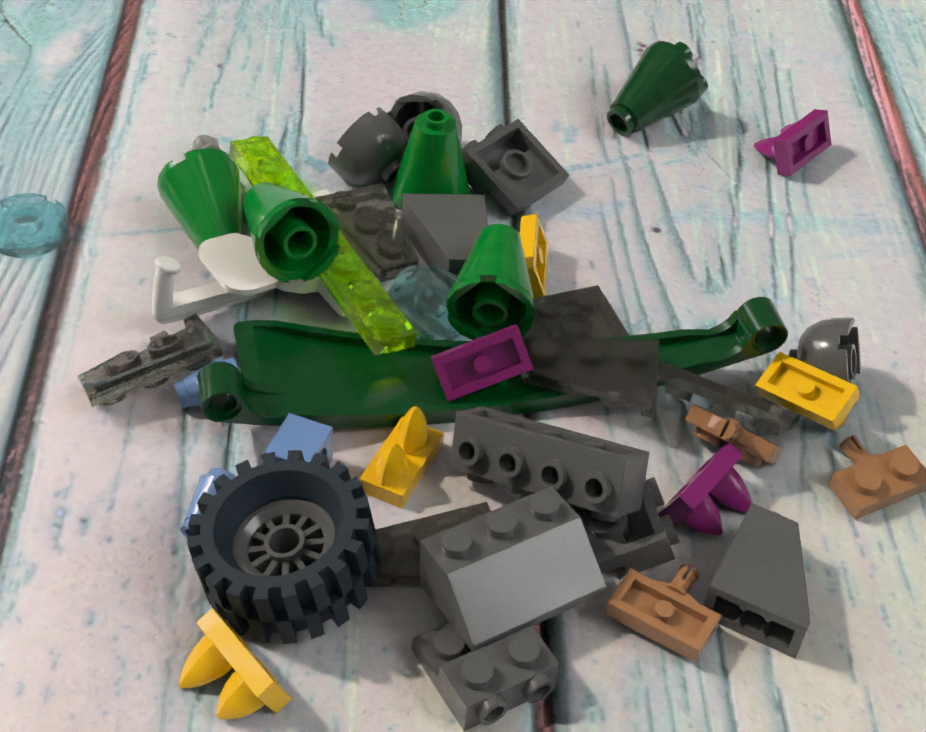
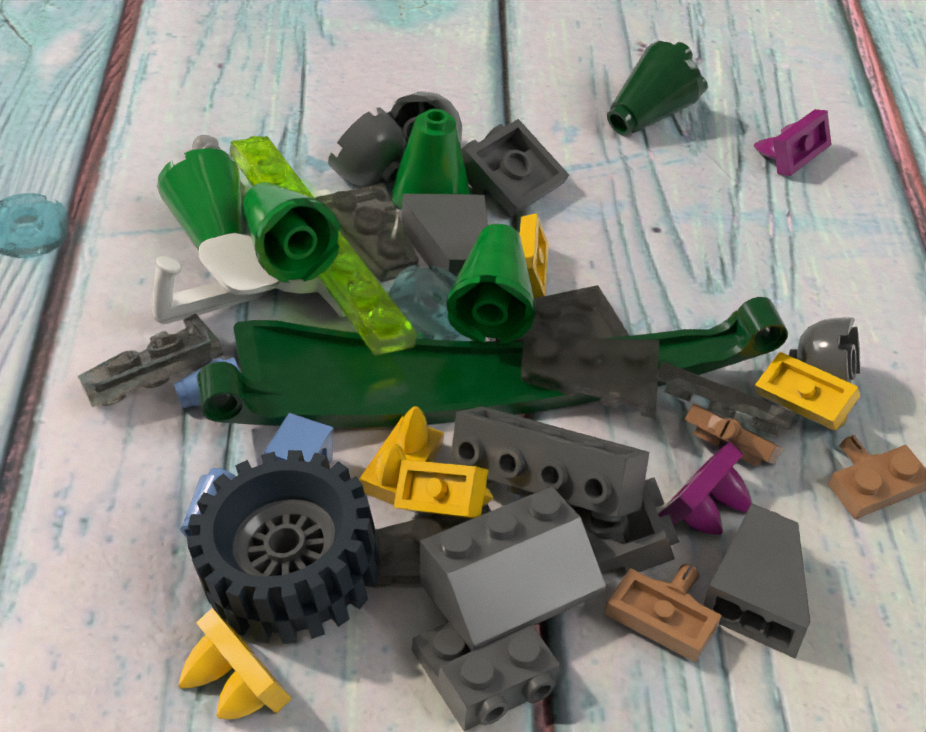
magenta tile [431,324,533,401] -> none
none -> yellow tile [393,460,493,519]

